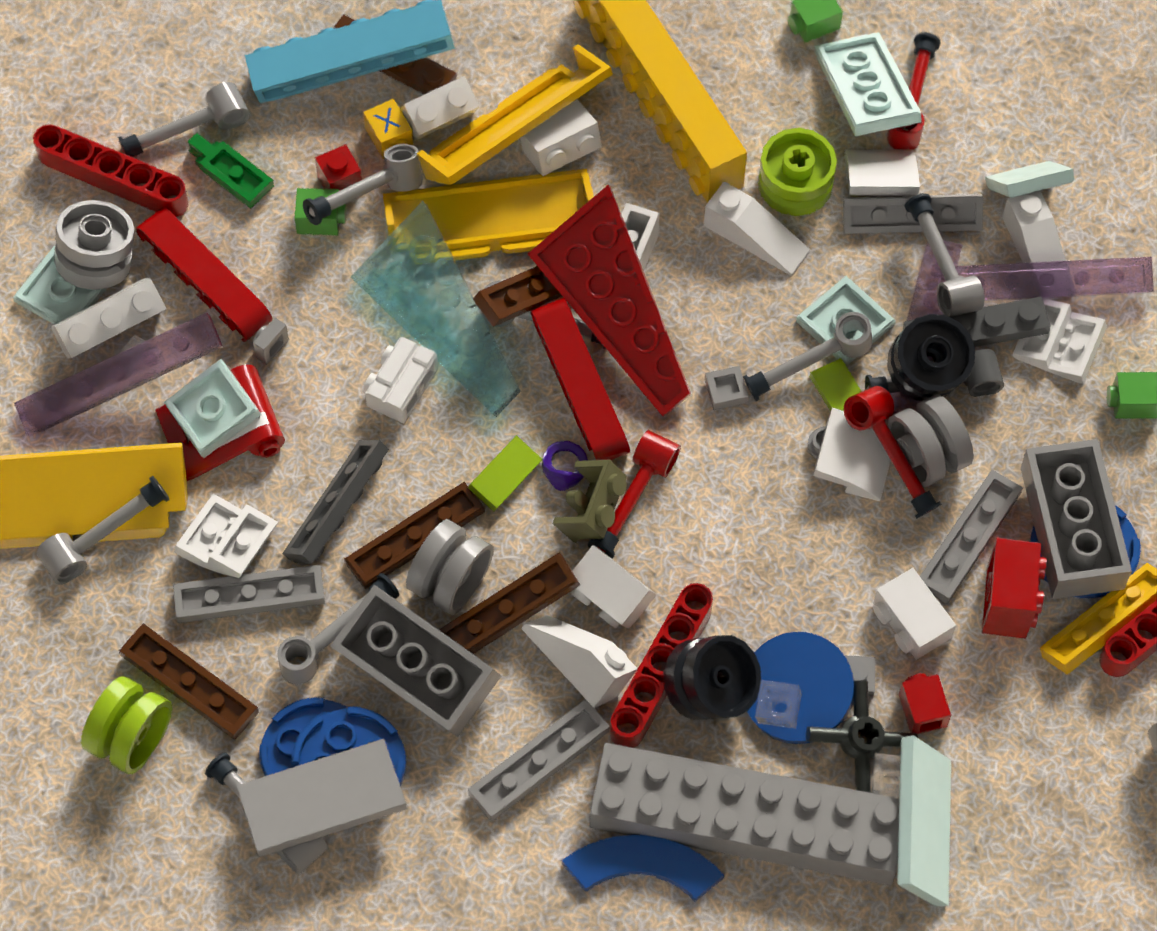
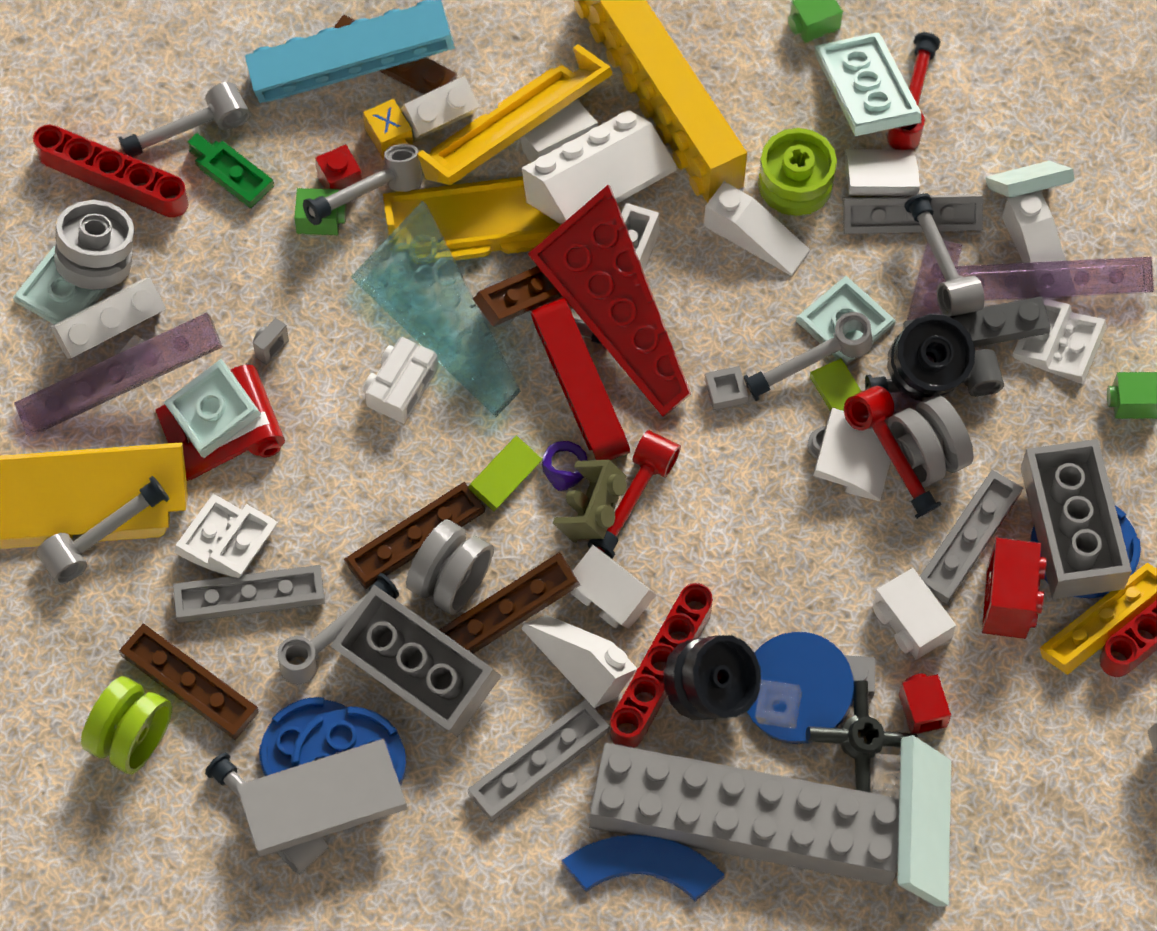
red beam [135,207,273,342] -> none
dark grey plate [282,440,389,564] -> none
none -> white slope [522,110,677,224]

